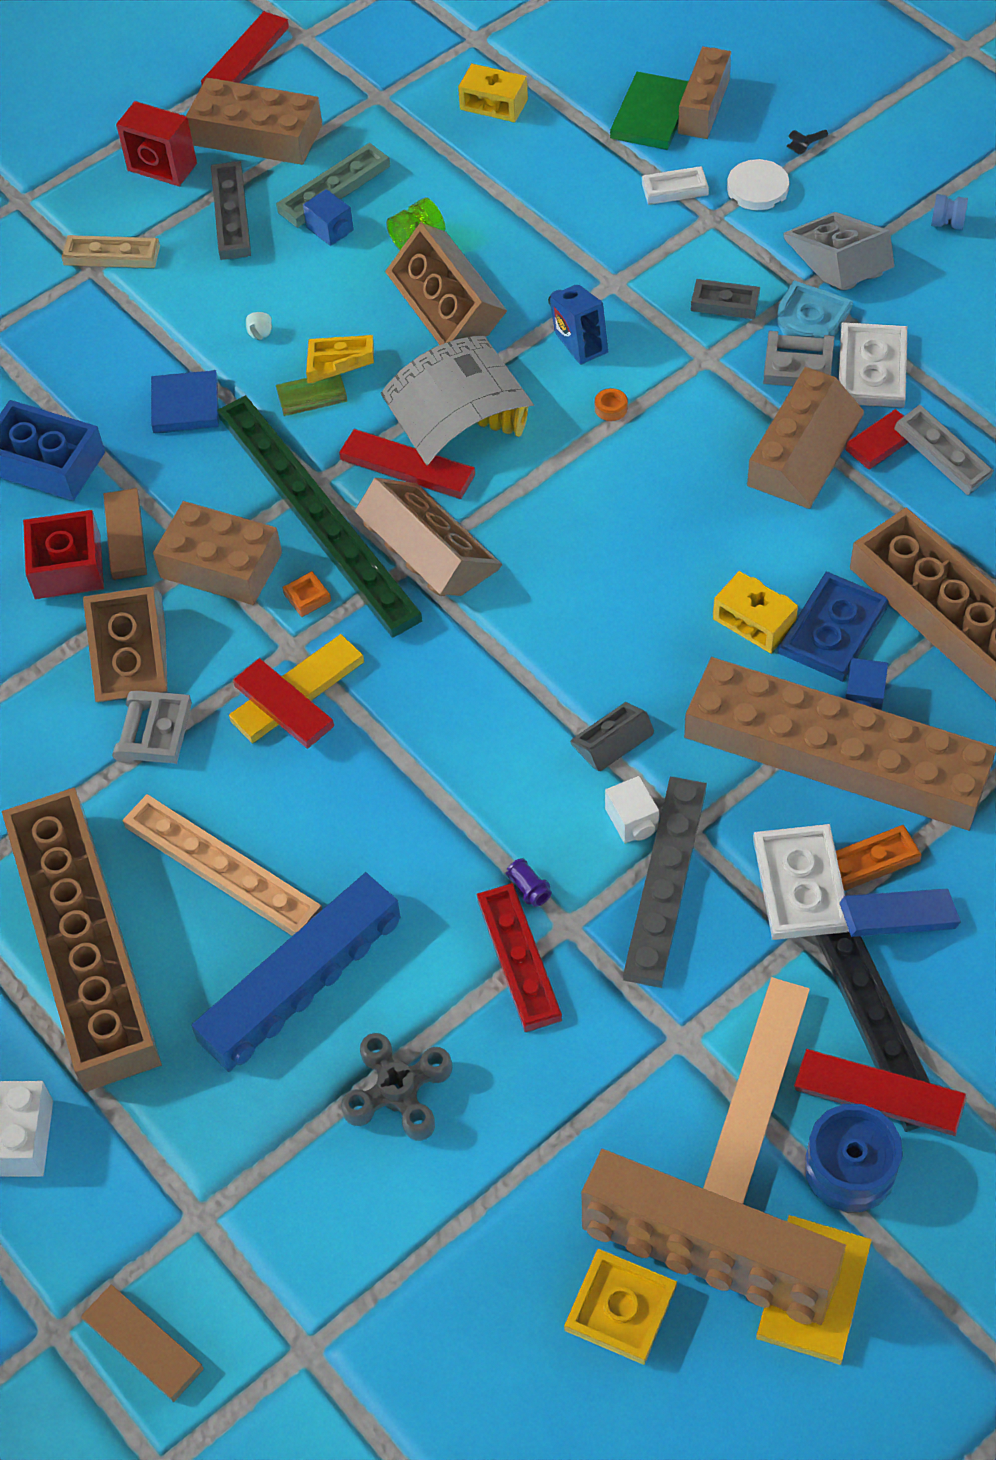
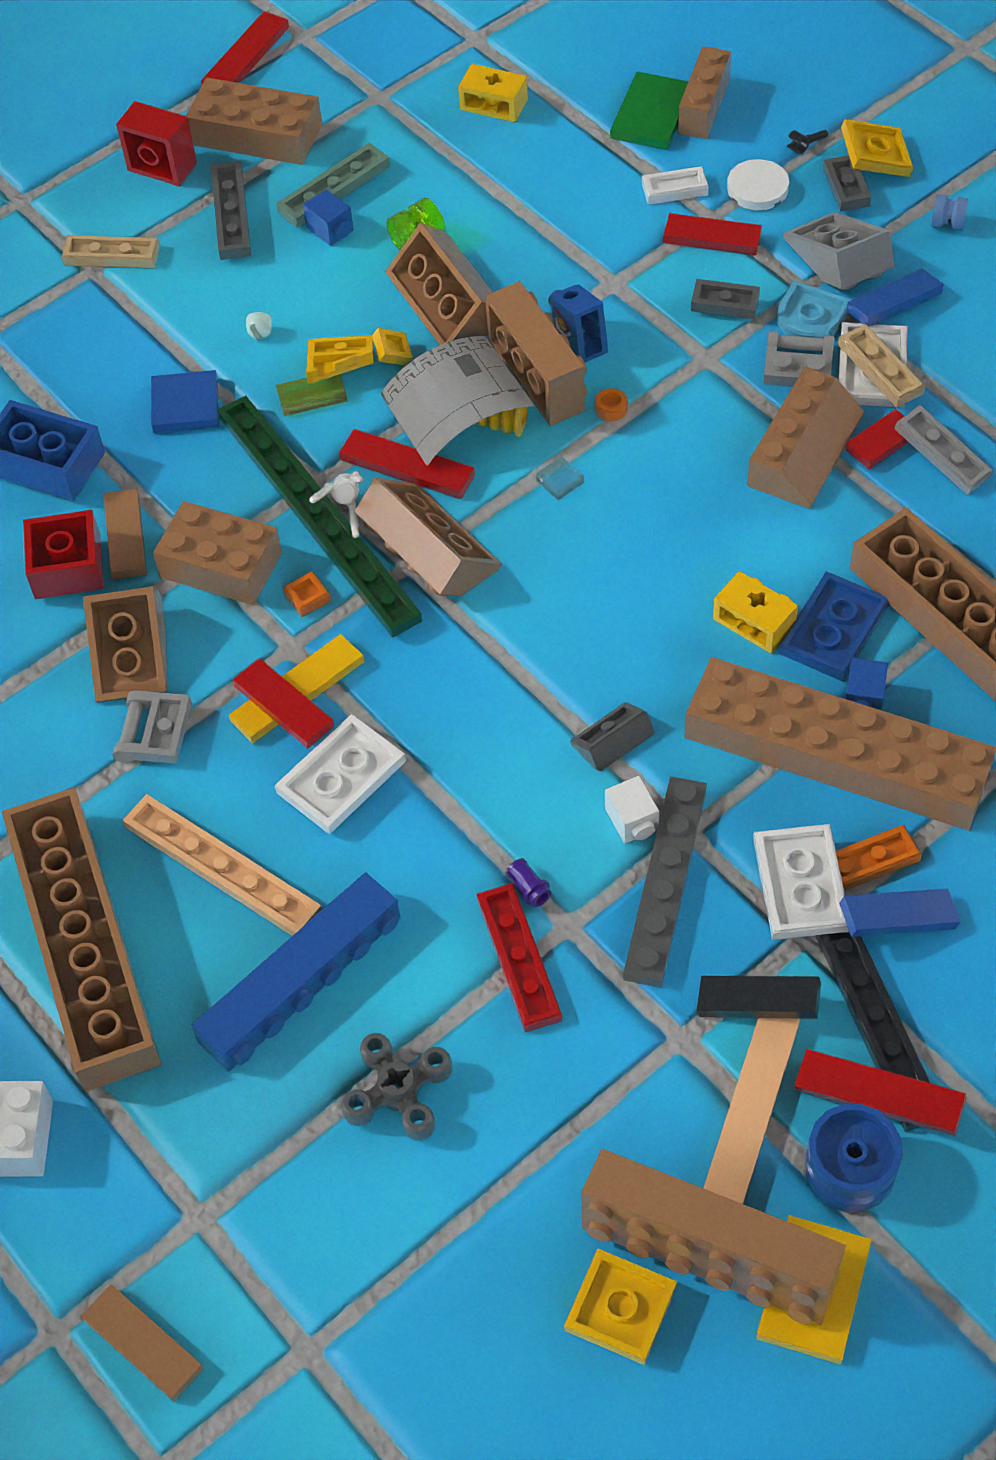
none -> white plate [275,714,406,835]
none -> white plant [310,471,363,538]
none -> yellow plate [372,328,413,366]
none -> medium nougat brick [485,281,587,426]
none -> clear light blue tile [536,456,584,500]
none -> red tile [663,213,762,255]
none -> black tile [697,976,821,1019]
none -> dark grey plate [823,156,872,212]
none -> tan tile [838,324,925,408]
none -> yellow tile [841,119,914,177]
none -> blue tile [847,268,944,327]

